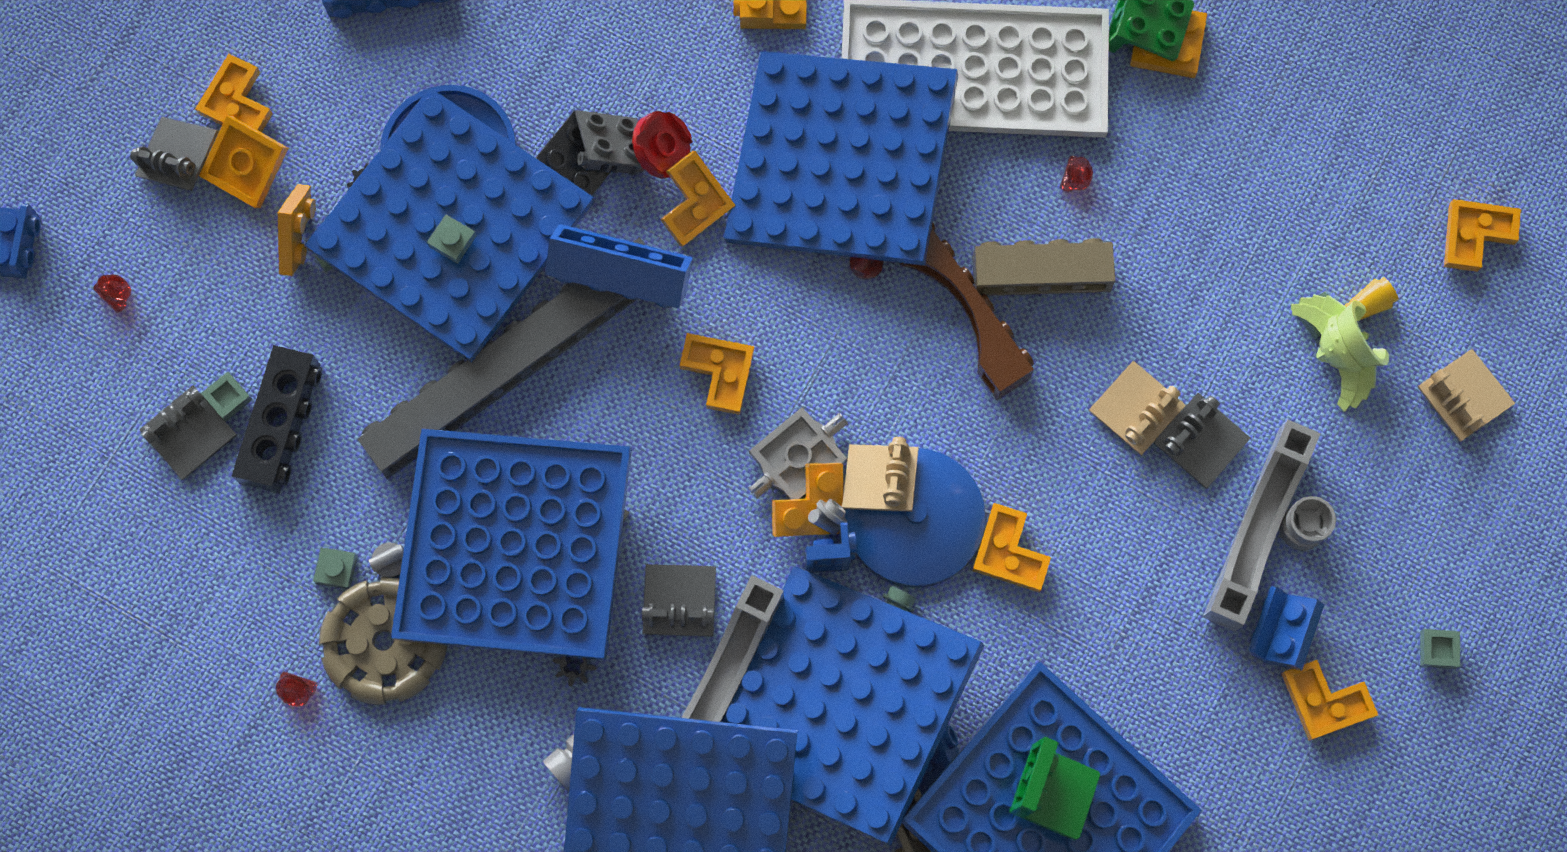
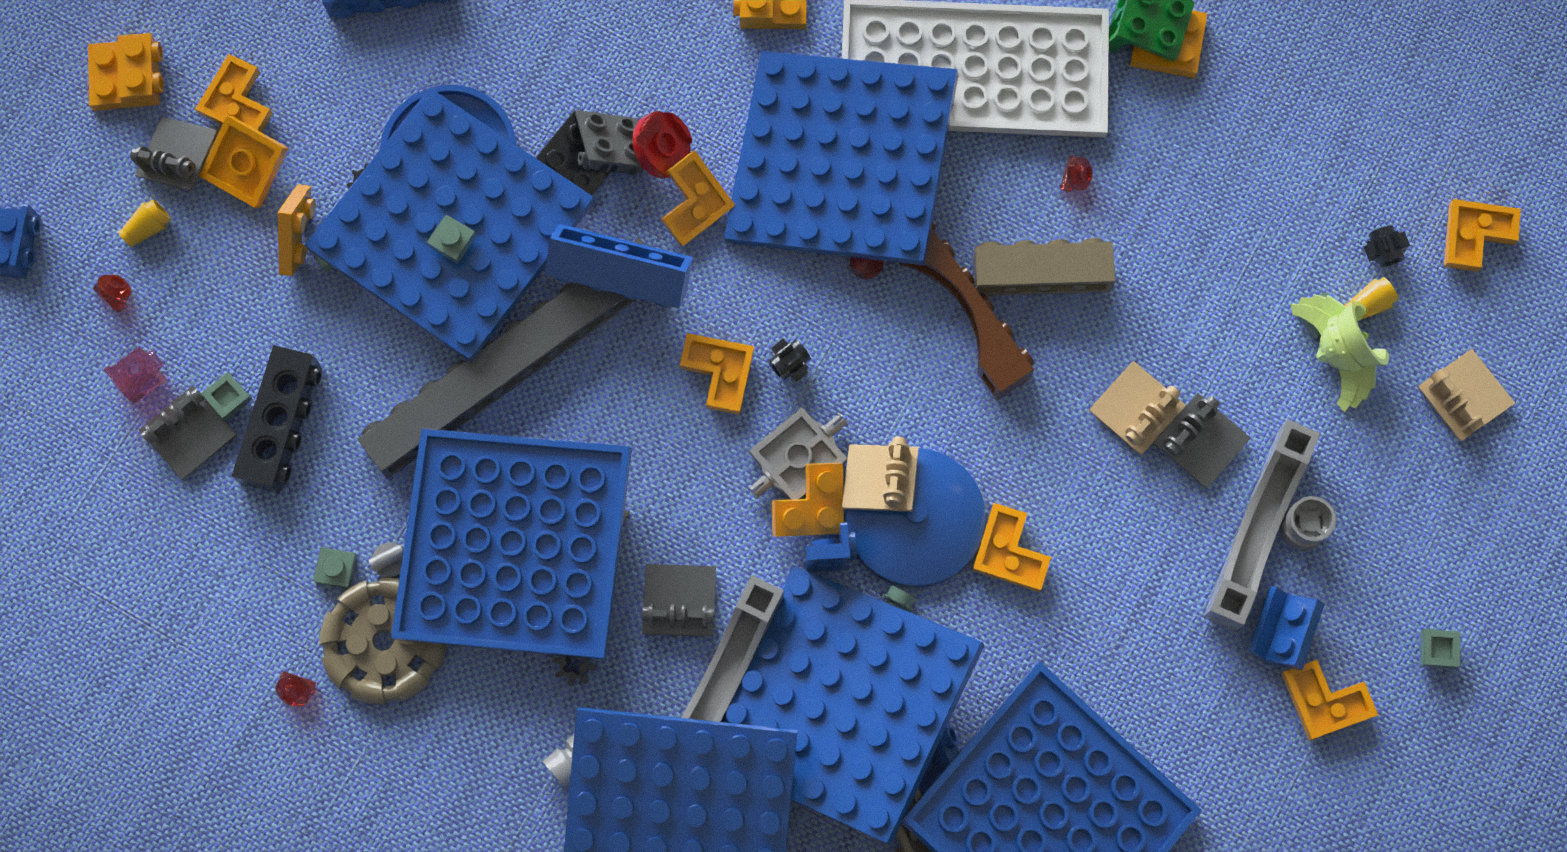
light grey plate [808,499,847,534] -> none
green bracket [1009,737,1100,840] -> none
none -> light orange plate [88,33,164,111]
none -> clear pink brick [104,346,167,404]
none -> yellow cone [118,199,171,247]
none -> black gear [768,338,811,382]
none -> black gear [1363,225,1410,267]

